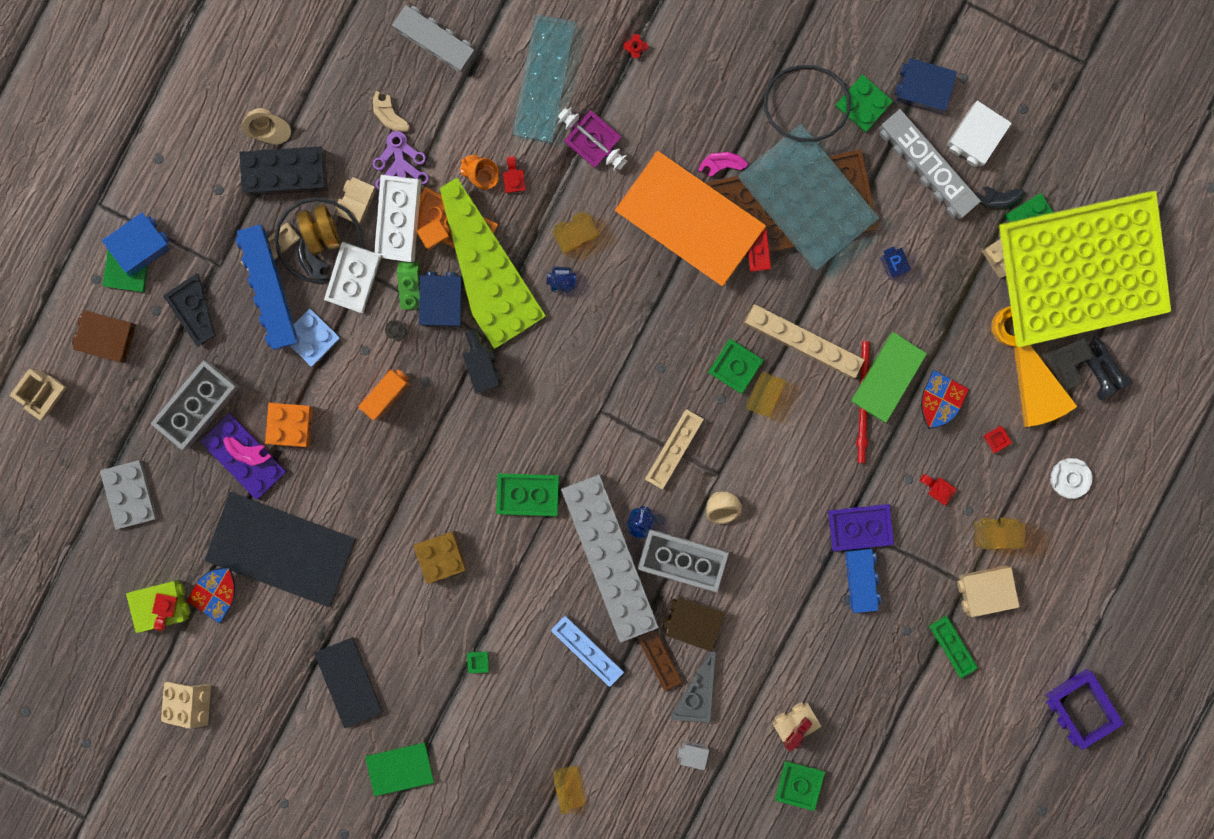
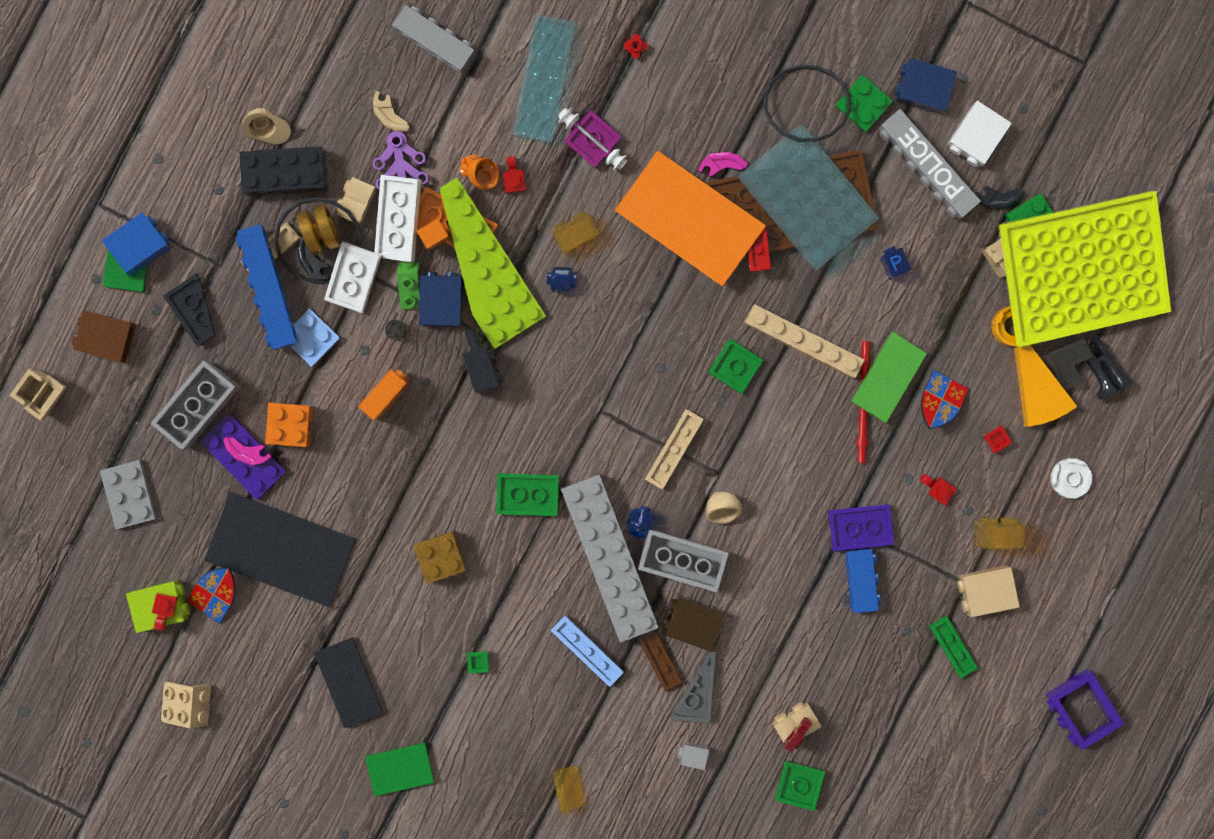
clear yellow panel [746,372,786,418] -> none

